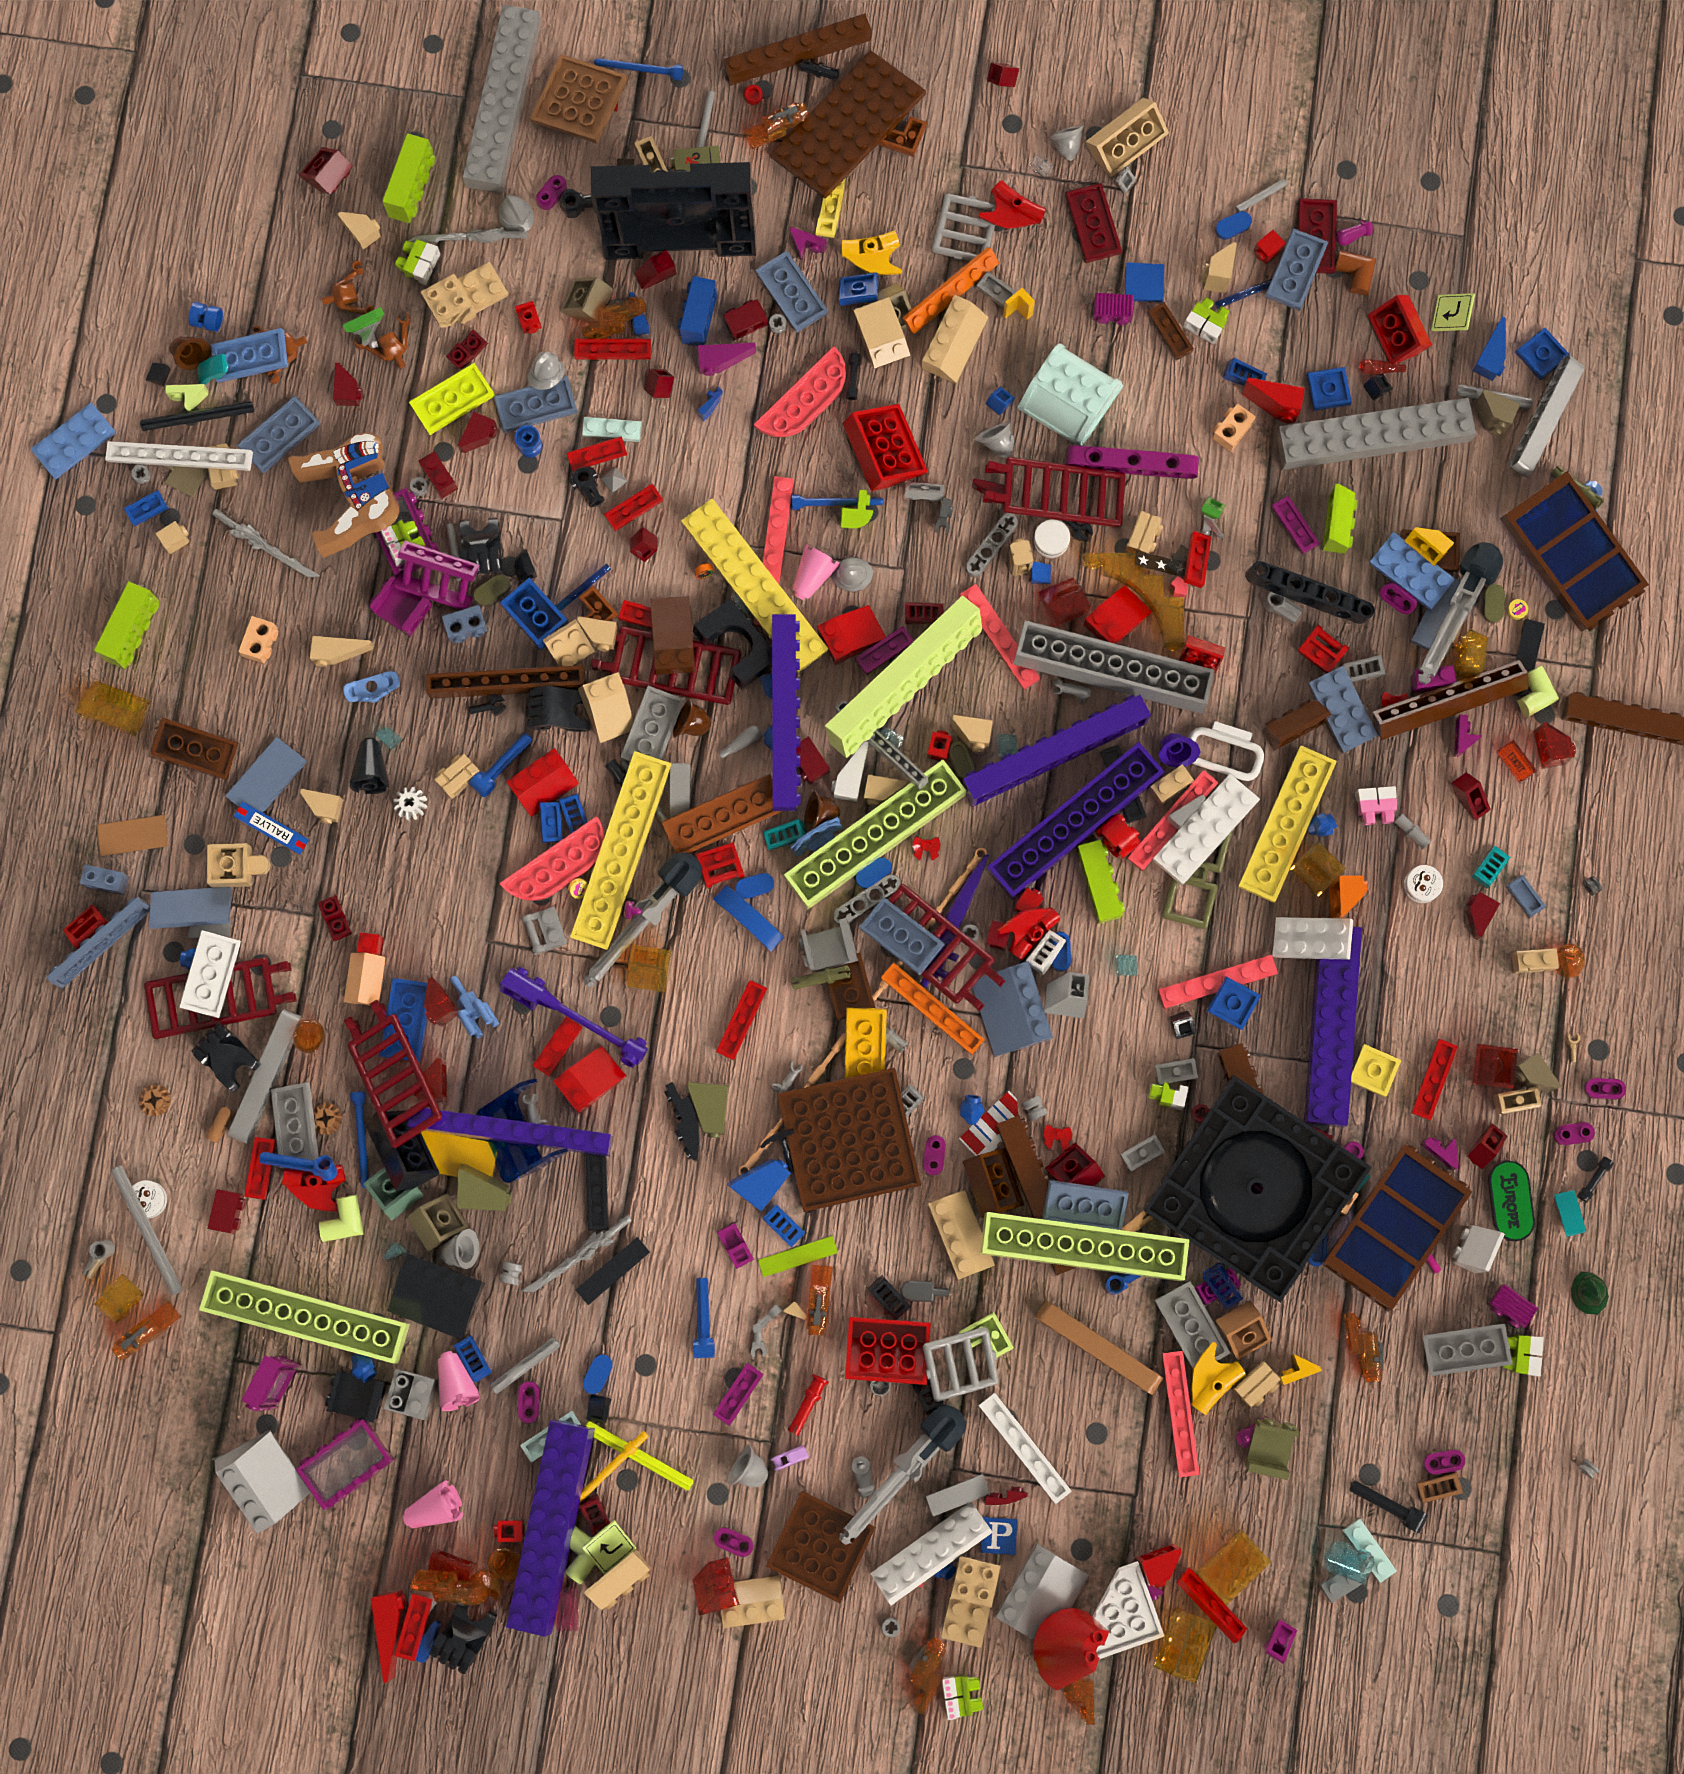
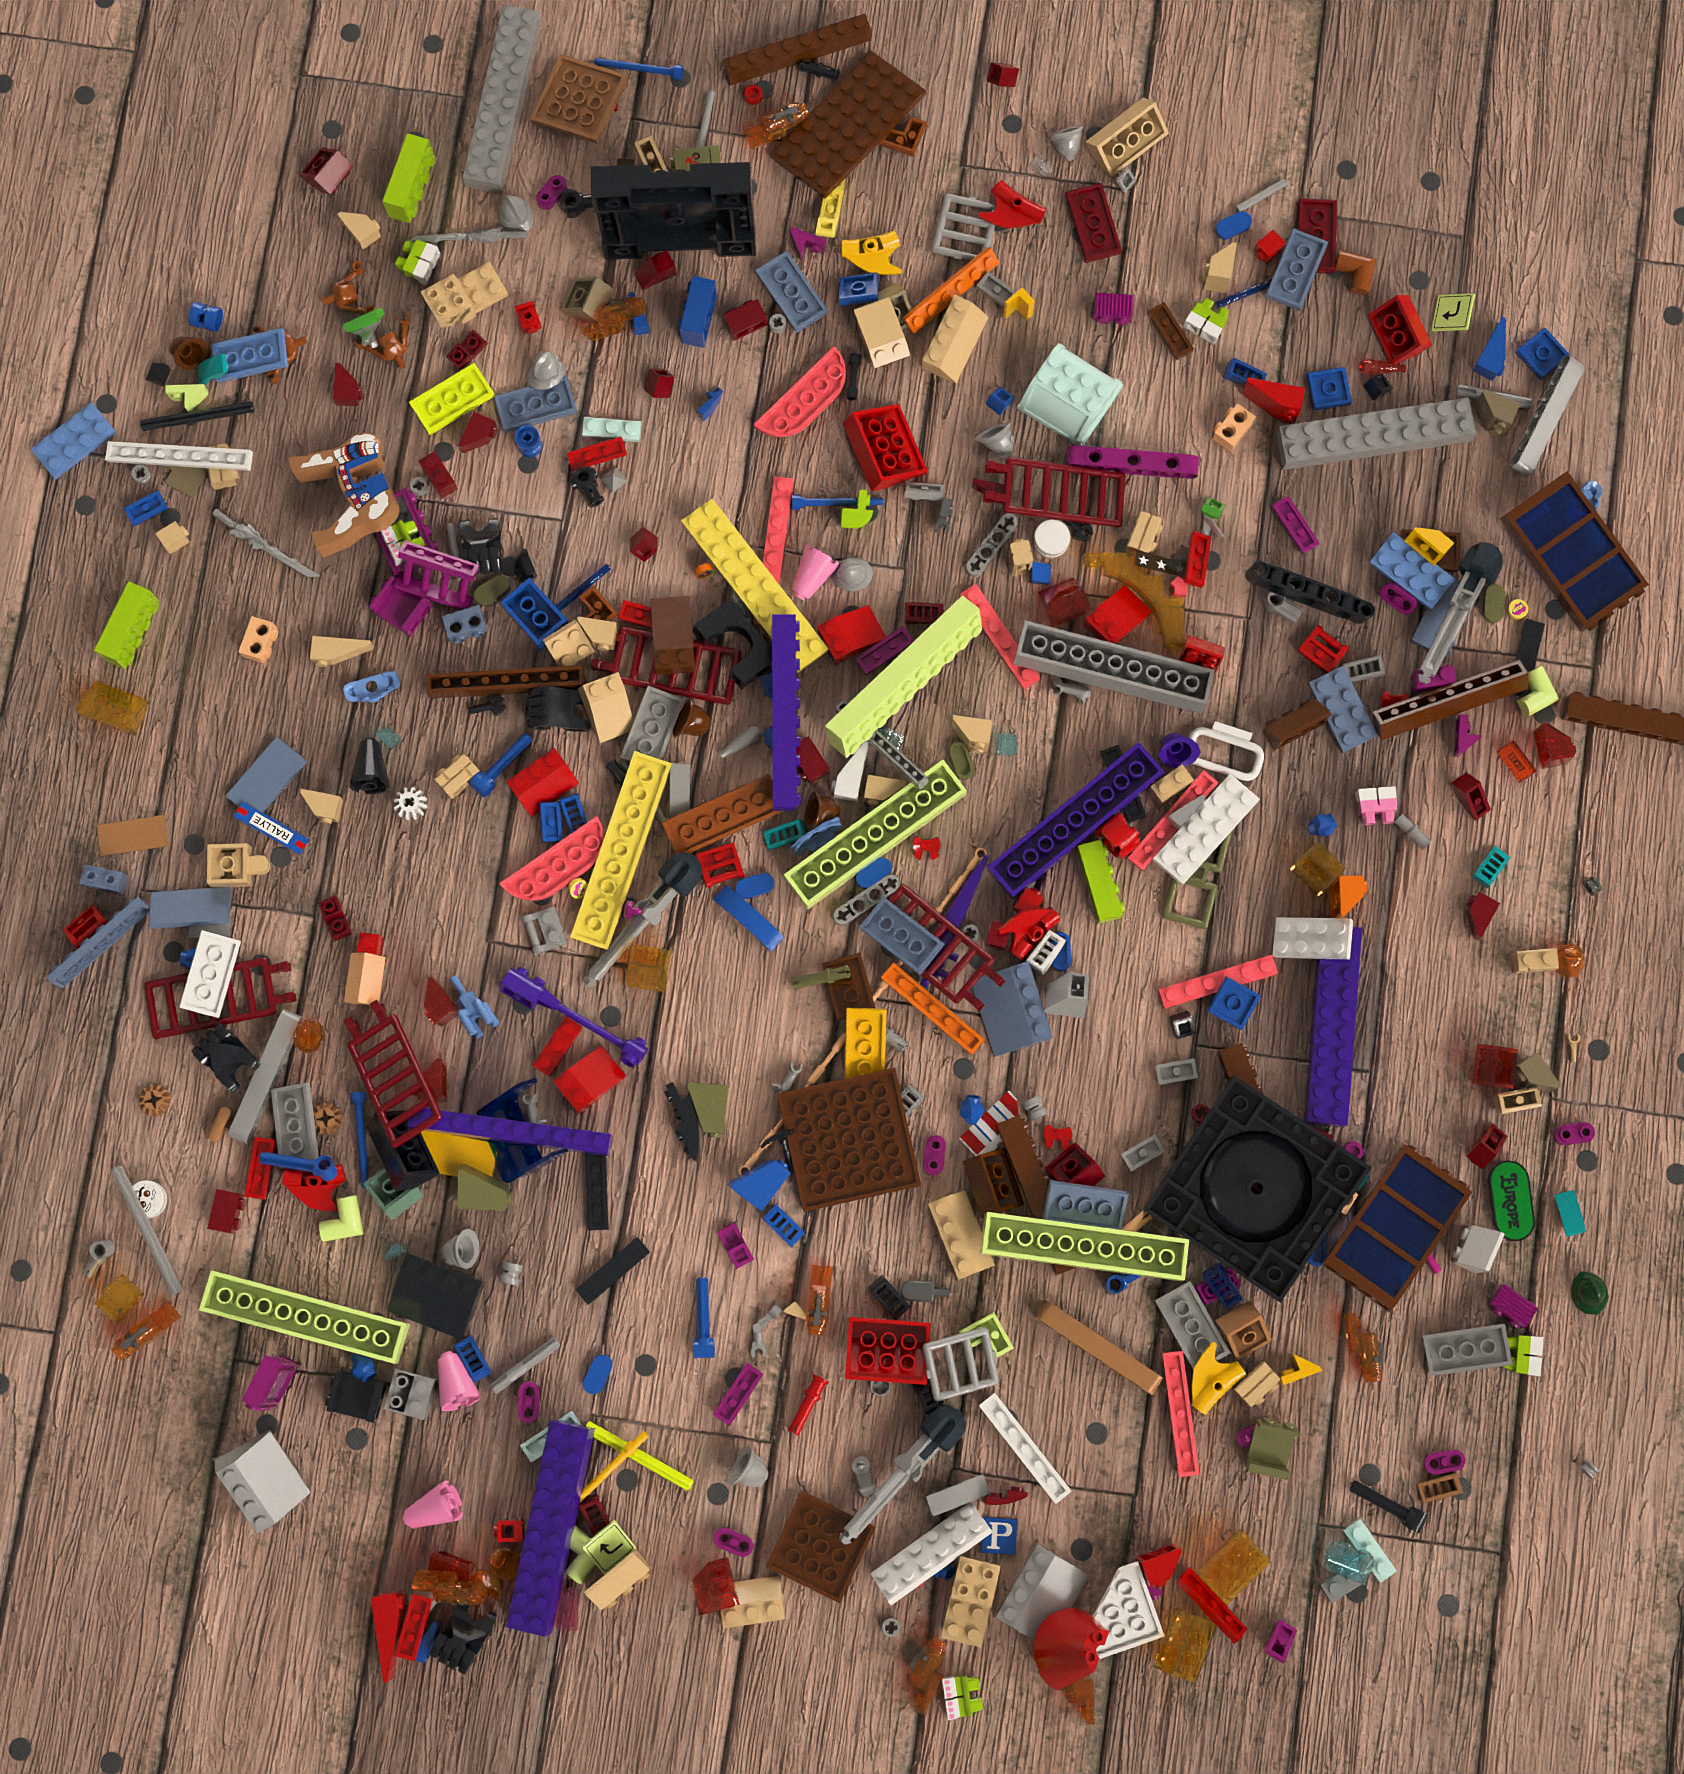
reddish brown slope [148,717,239,780] -> none
sand blue tile [237,396,321,474] -> none
clear window [296,1419,395,1510] -> none
blue plate [380,978,433,1063] -> none
dark tan slope [407,1193,468,1251] -> none
light grey sword [521,1214,632,1292] -> none
red plate [574,339,651,360] -> none
black slope [586,1395,611,1424] -> none
red plate [604,483,663,531] -> none
magenta slope [698,342,756,376] -> none
red plate [716,980,768,1061] -> none
lime sticker [758,1236,838,1277] -> none
lavender bar [770,1445,809,1471] -> none
light grey panel [799,918,858,973] -> none
red brick [927,730,952,762] -> none
dark purple brick [962,695,1151,807] -> none
clear light blue slope [1117,955,1137,976] -> none
blue tile [1125,262,1164,303] -> none
lime hips [1148,1082,1188,1110] -> none
light yellow plate [1238,745,1337,903] -> none
lime slope [1322,483,1357,554] -> none
magenta piece [1336,220,1373,246] -> none
light yellow plate [1351,1044,1401,1097] -> none
white head [1404,865,1443,903] -> none
red plate [1411,1039,1458,1121] -> none
magenta slope [1421,1137,1459,1171] -> none
clear yellow slope [1454,629,1488,678] -> none
sand blue tile [1506,875,1547,918] -> none
olive pin [1550,466,1604,509] -> none
black bar [1577,1156,1614,1203] -> none
magenta plate [1584,1078,1626,1100] -> none

